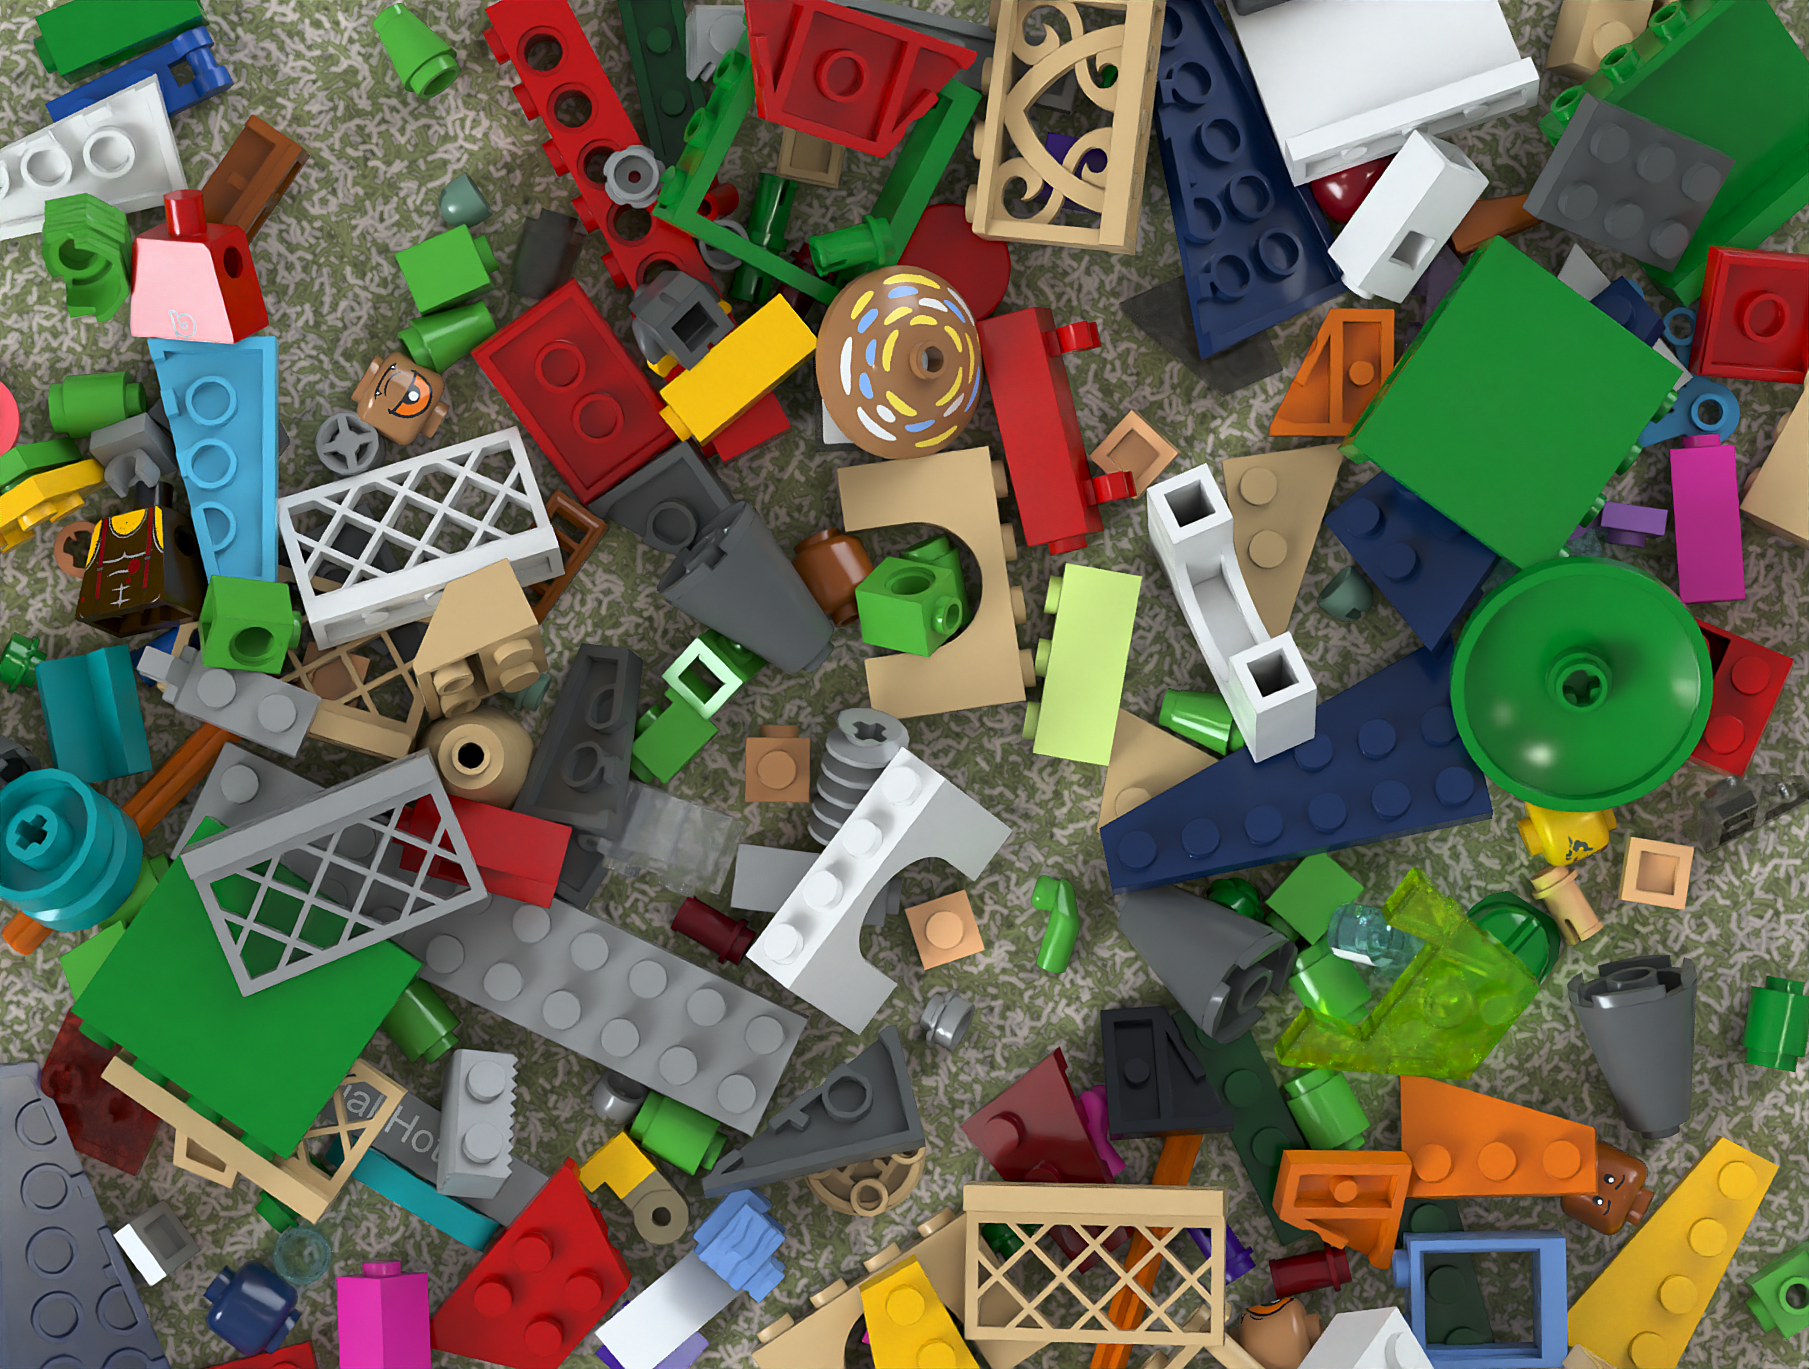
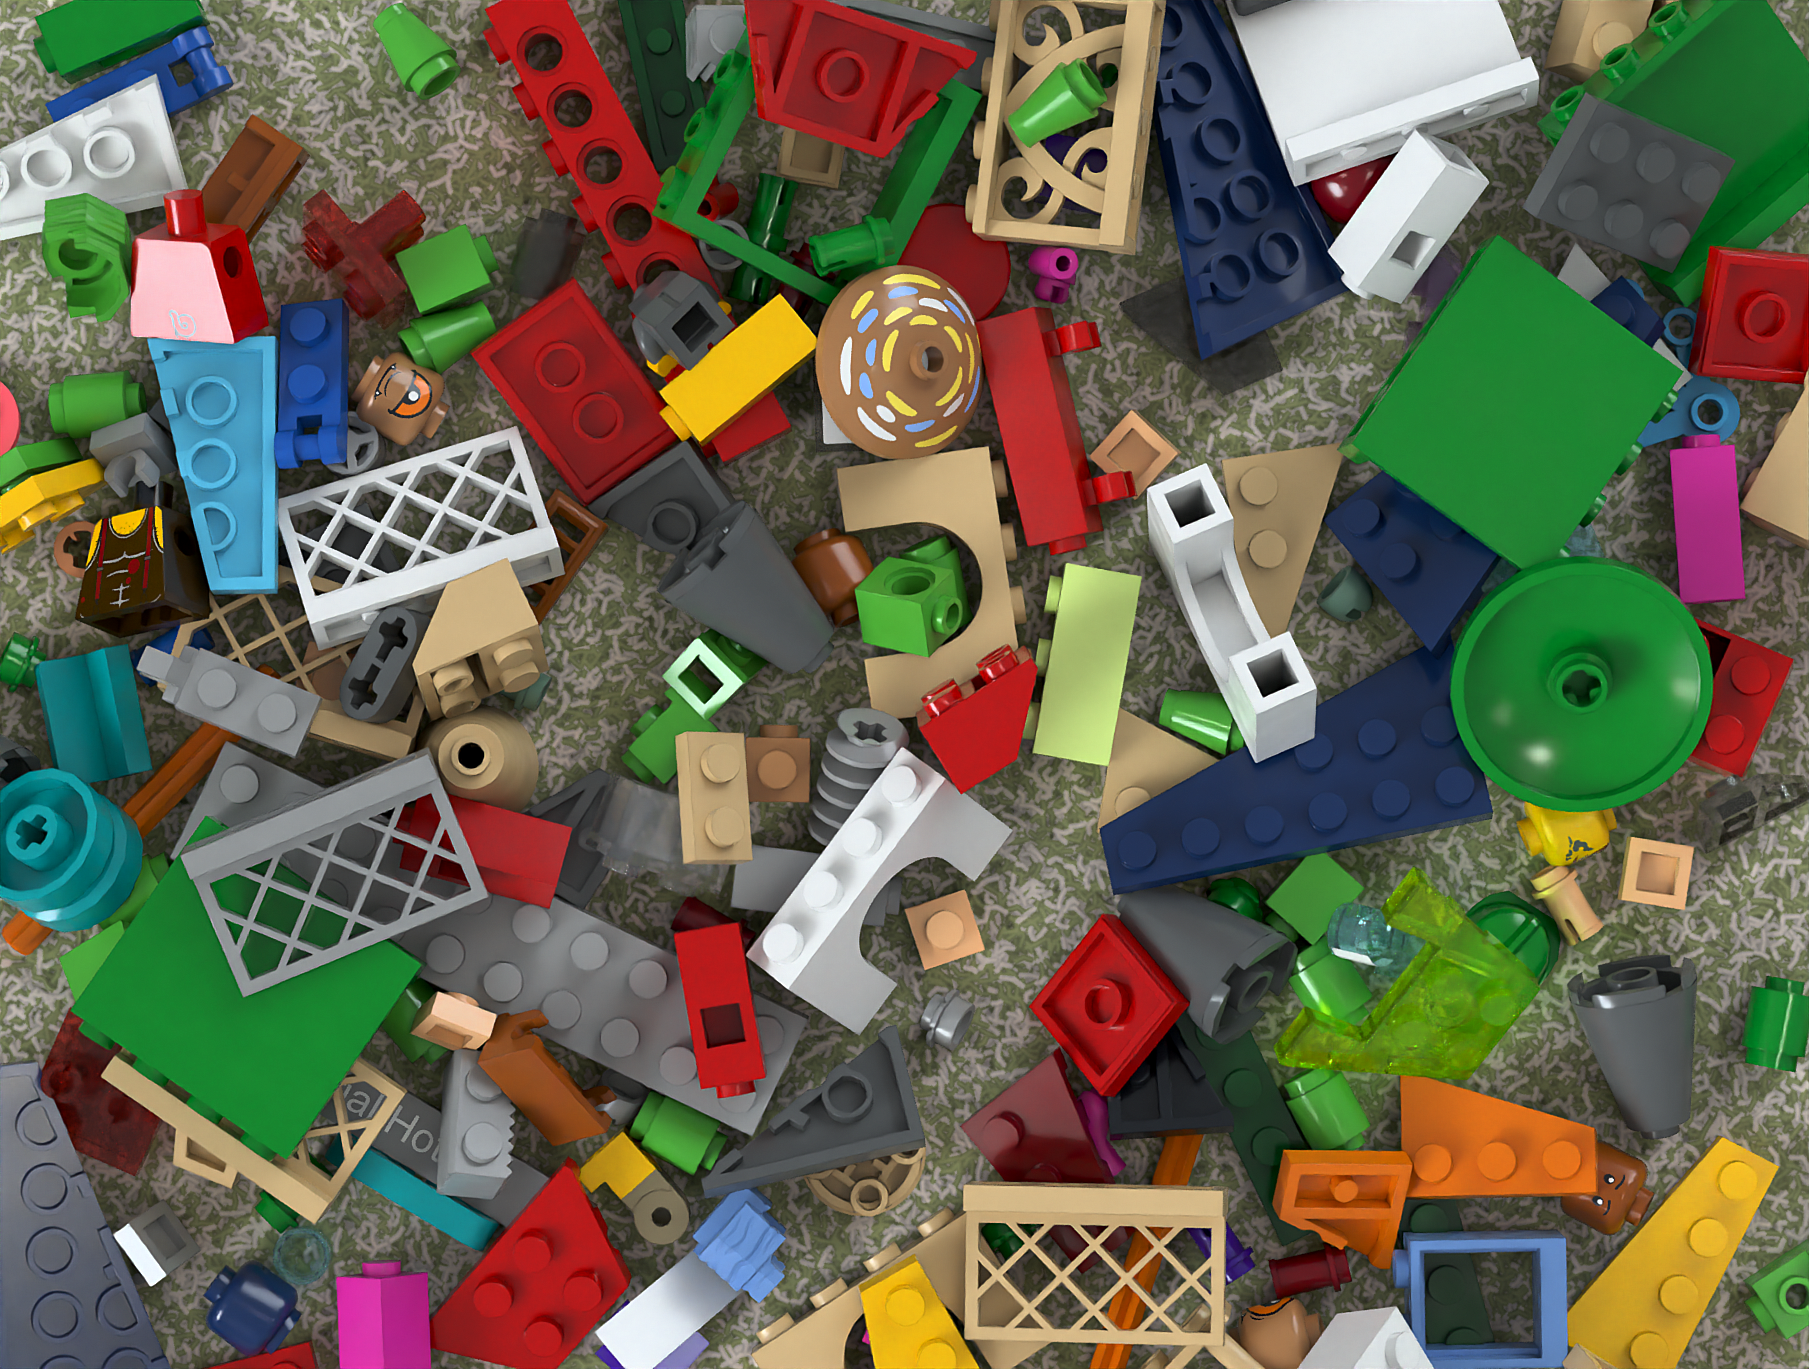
bright green brick [198,575,302,675] -> none
sand green hinge [439,172,493,228] -> none
dark grey wing [512,643,643,841] -> none
light grey plate [603,145,666,209] -> none
bright green arm [1031,875,1080,973] -> none
orange wing [1268,308,1395,438] -> none
dark orange slope [1445,193,1545,261] -> none
medium lavender plate [1567,501,1668,548] -> none
none -> blue plate [274,298,349,470]
none -> clear red plate [301,189,426,330]
none -> dark grey beam [340,606,431,724]
none -> light nougat plate [410,991,497,1051]
none -> dark orange hinge [477,1009,617,1146]
none -> red brick [674,921,767,1098]
none -> tan plate [675,731,753,864]
none -> red slope [916,644,1038,794]
none -> bright green cone [1008,58,1108,148]
none -> dark pink arm [1028,245,1078,305]
none -> red tile [1029,913,1190,1097]

